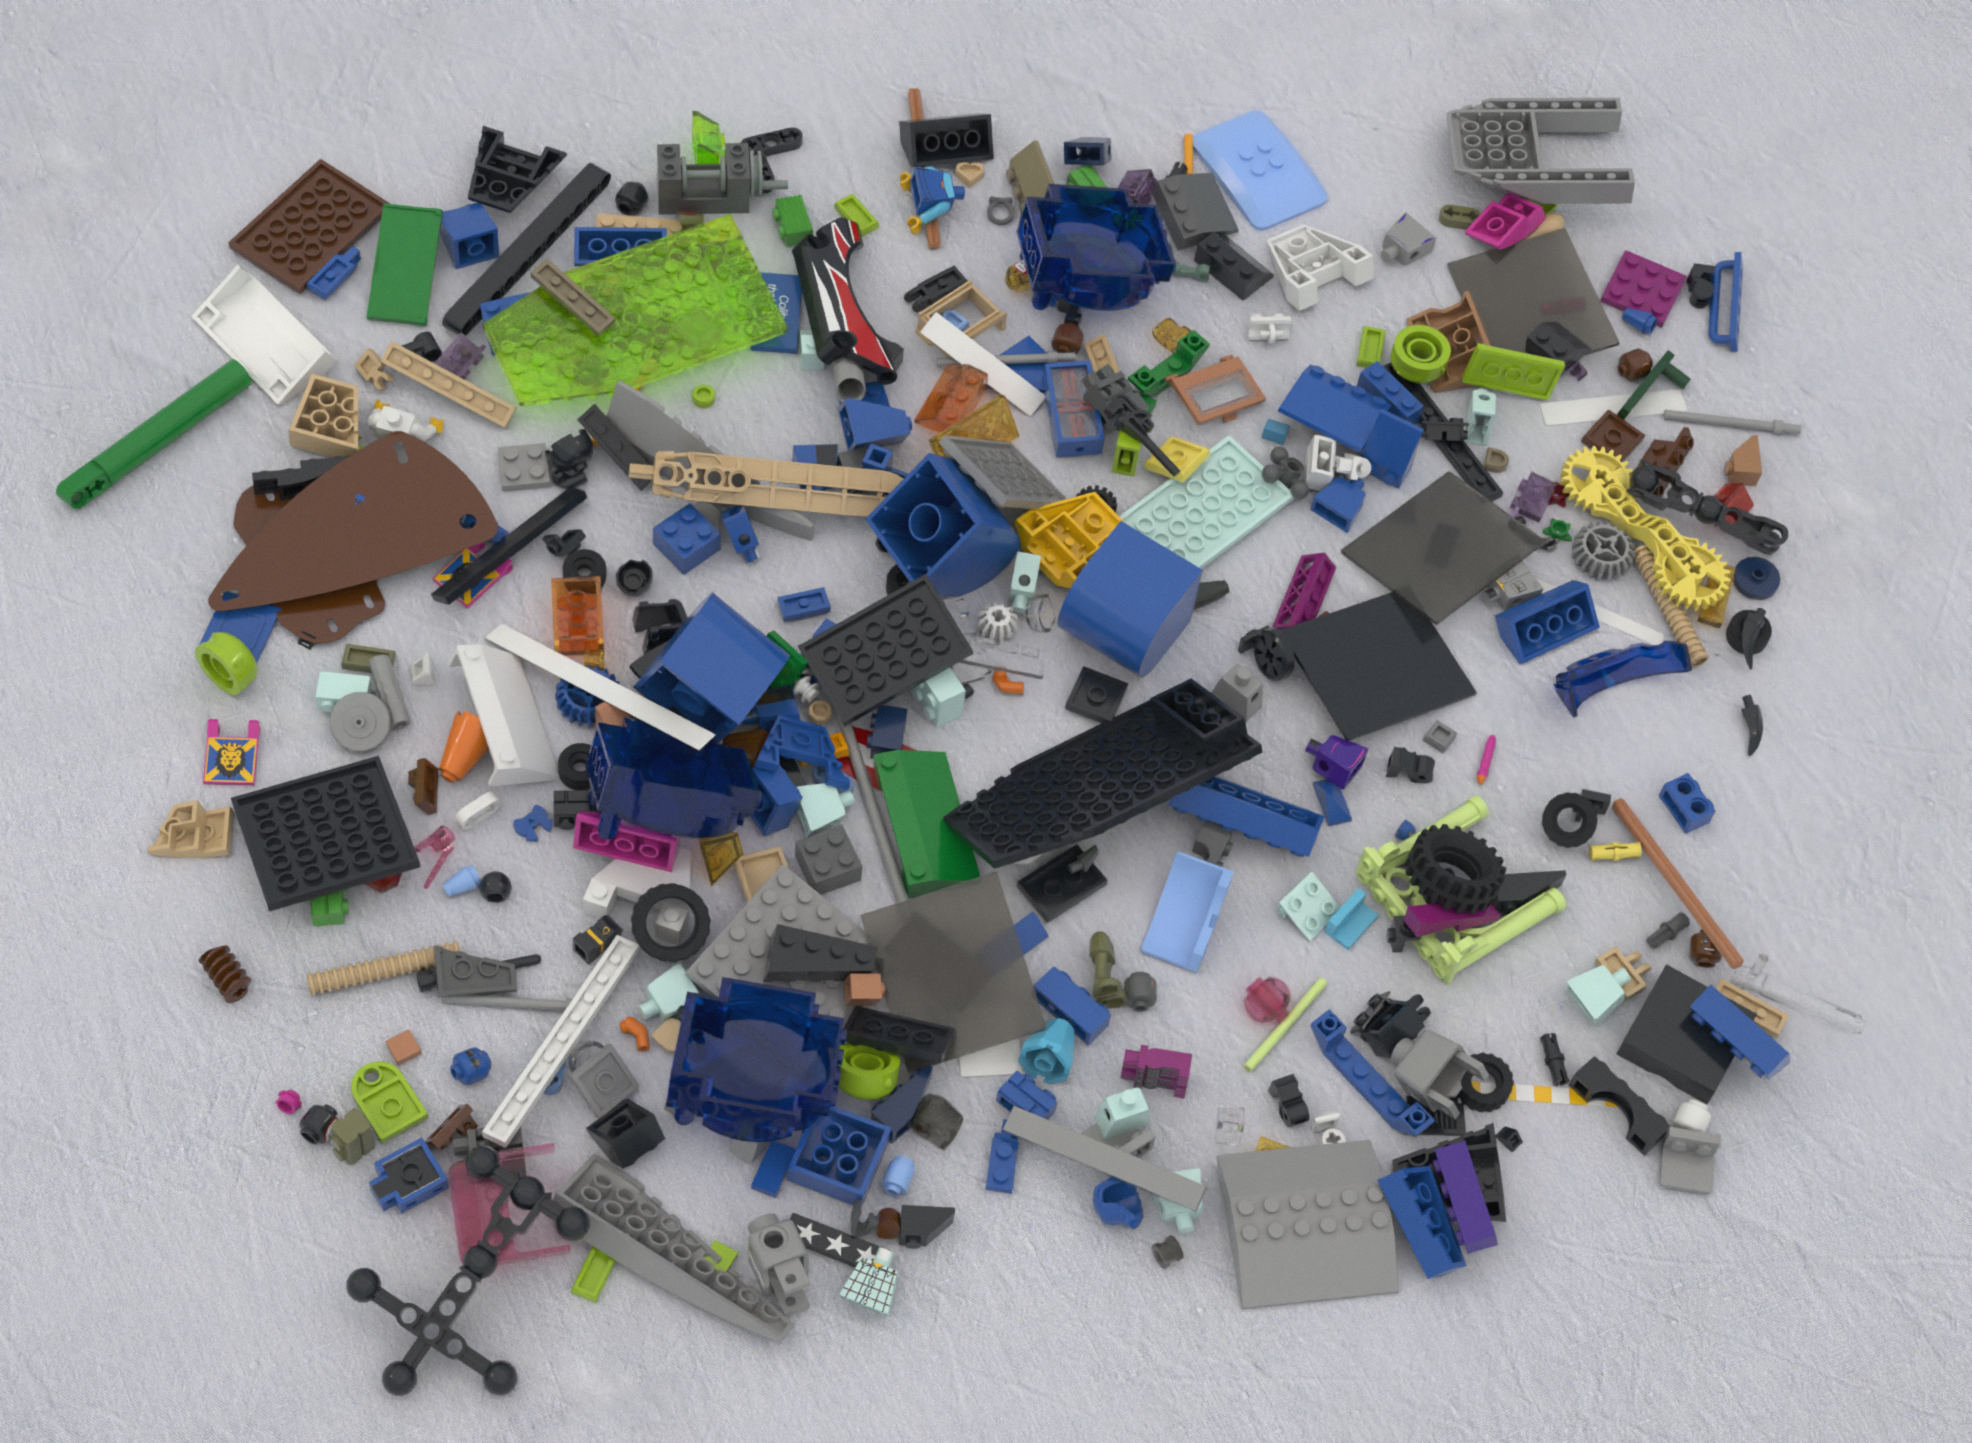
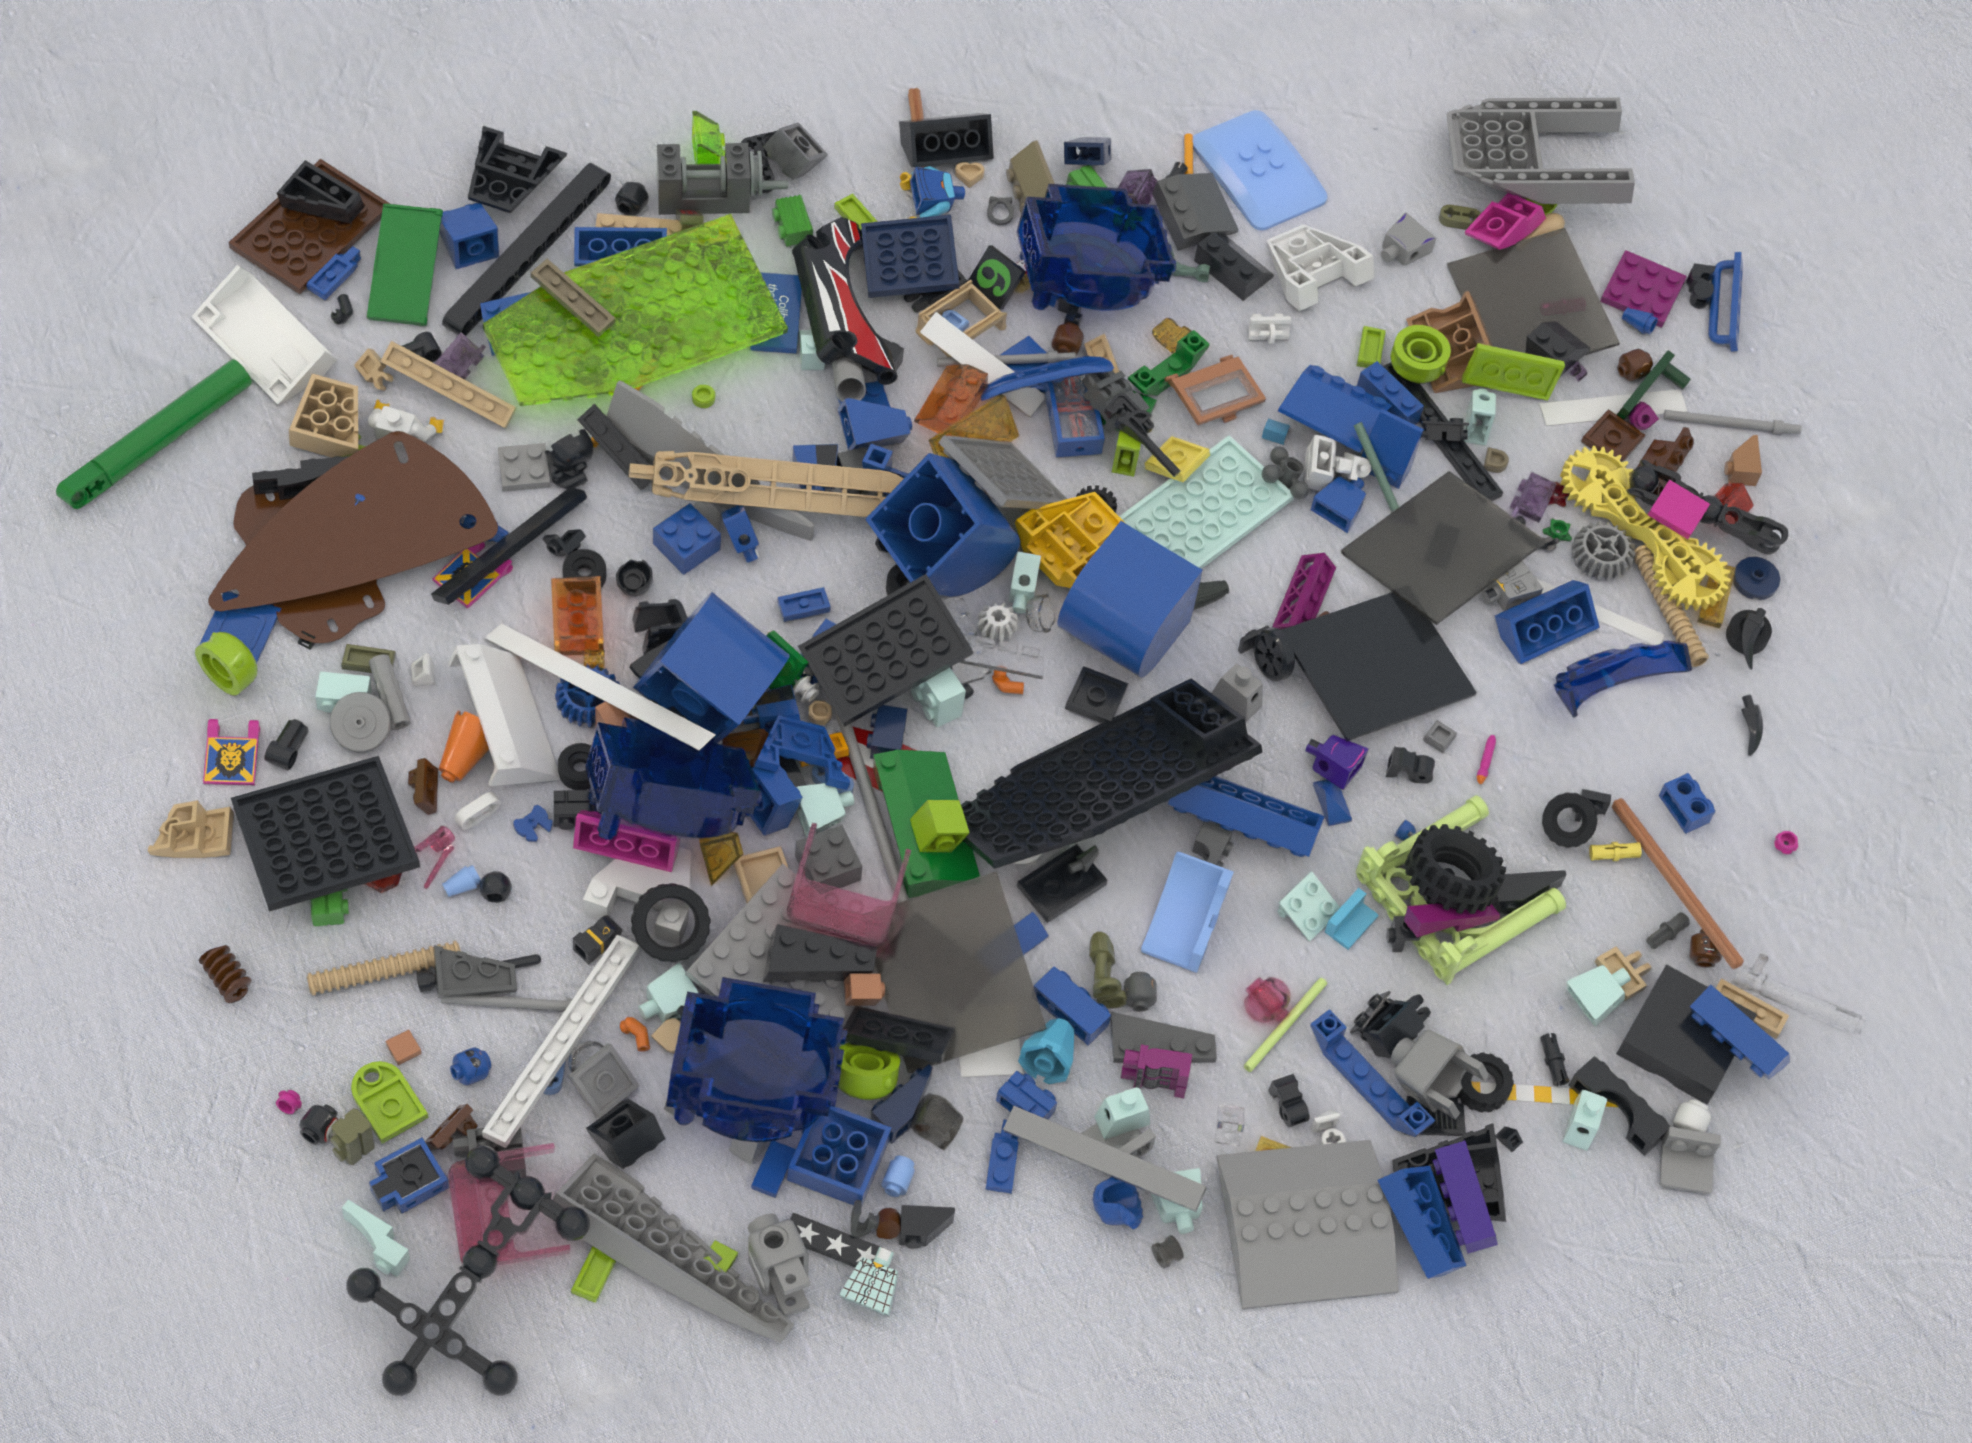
none -> black piece [264,719,309,770]
none -> black wedge [277,160,364,224]
none -> black arm [331,294,353,324]
none -> light aqua slope [342,1200,410,1276]
none -> flat silver slope [763,122,828,180]
none -> clear pink windscreen [787,822,911,946]
none -> dark blue plate [861,215,960,298]
none -> lime head [910,800,969,852]
none -> black tile [968,245,1026,309]
none -> blue piece [980,356,1114,401]
none -> dark grey wing [1110,1012,1217,1063]
none -> sand green piece [1353,422,1399,511]
none -> light aqua torso [1563,1090,1607,1151]
none -> magenta piece [1629,402,1659,430]
none -> dark pink tile [1647,480,1710,539]
none -> dark pink plate [1774,831,1798,854]

